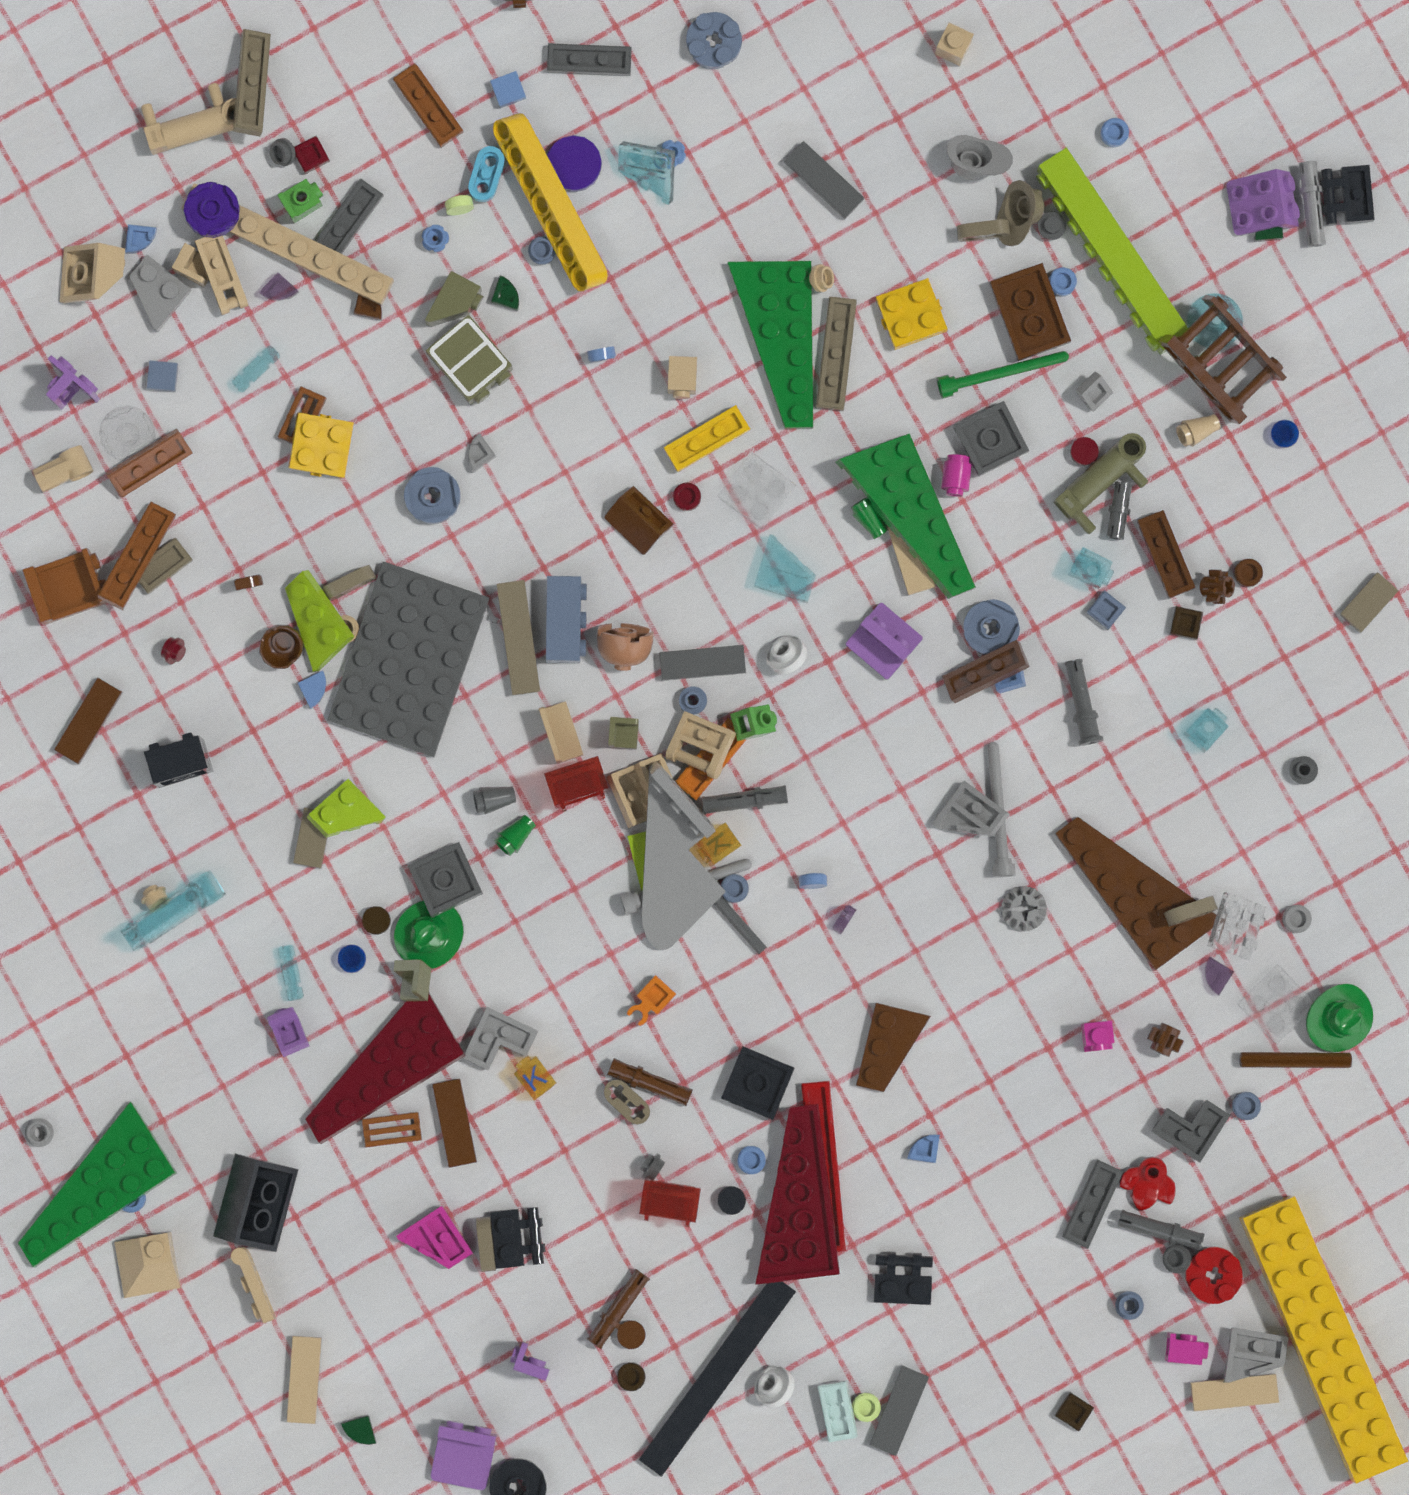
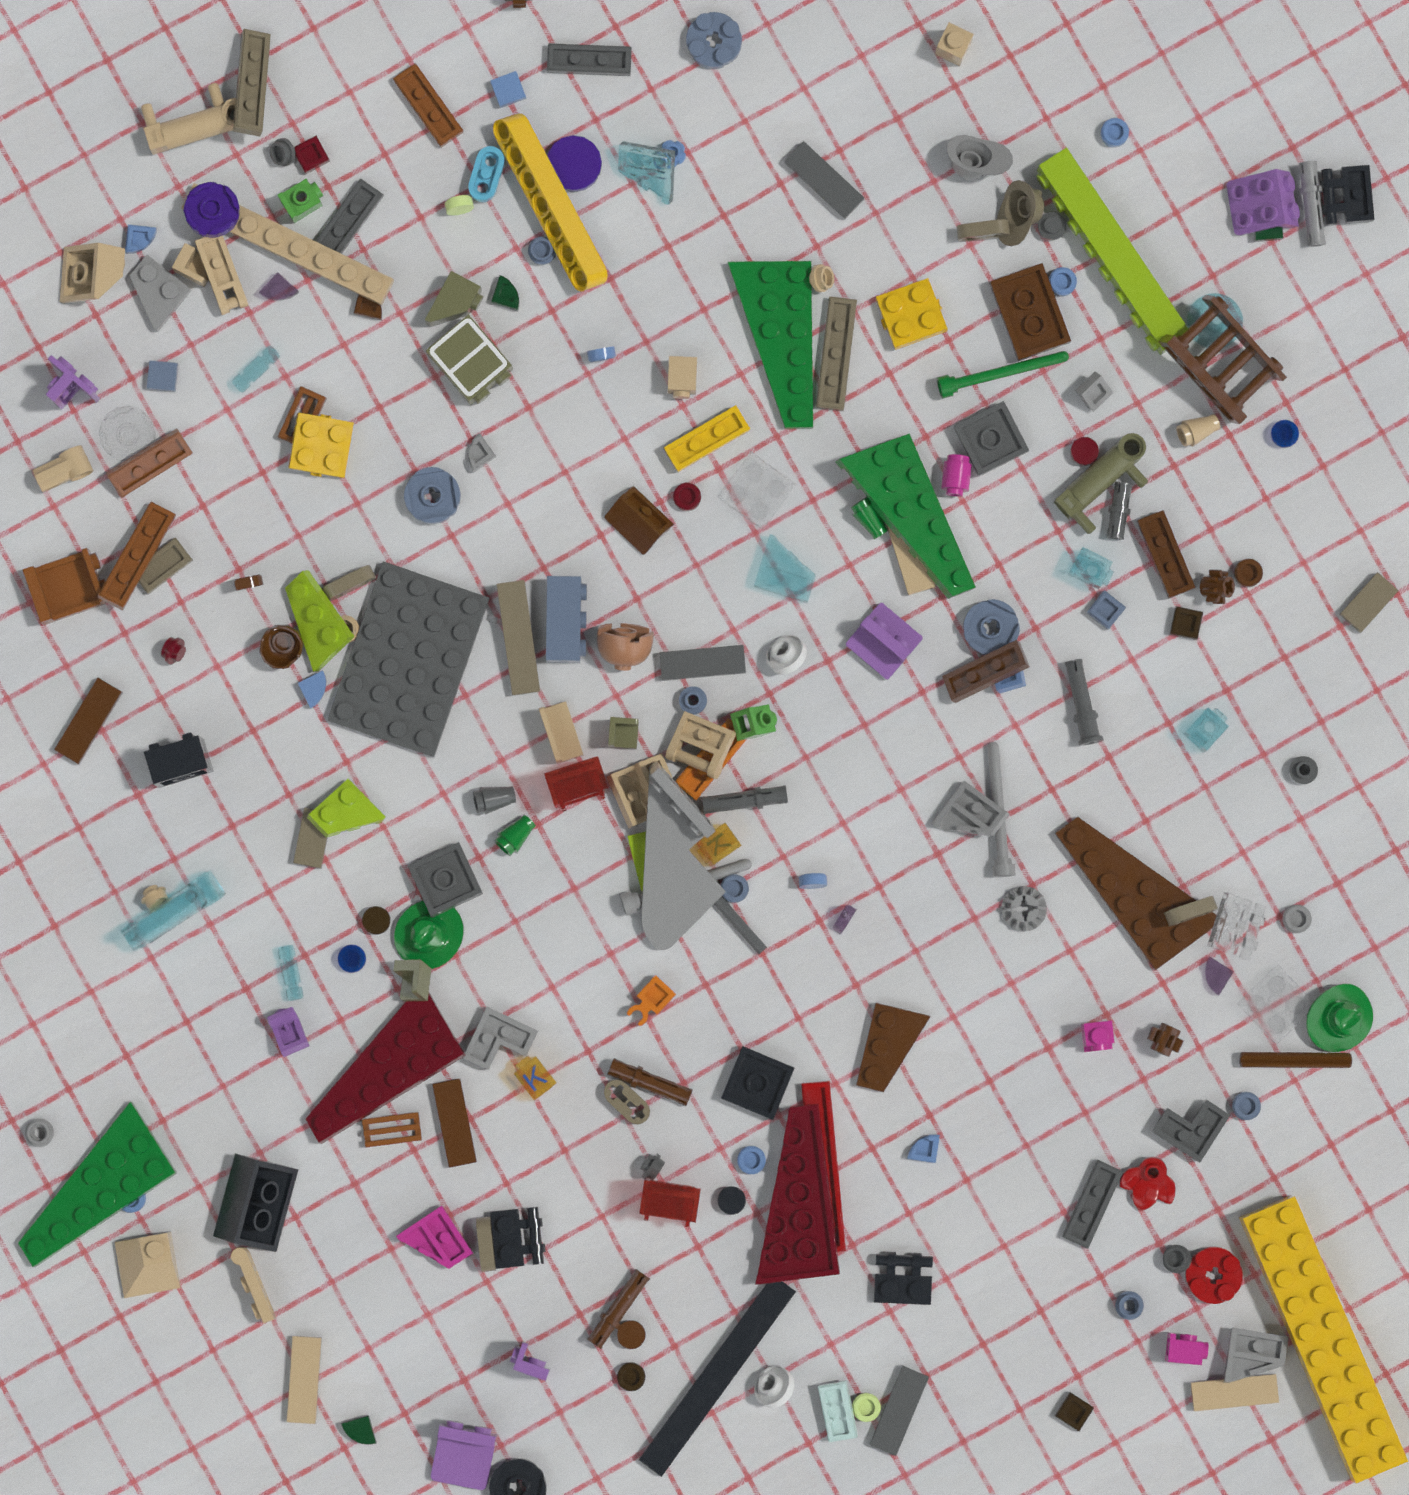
medium blue plate [422,225,449,252] -> none
dark grey pin [1117,1209,1205,1251] -> none

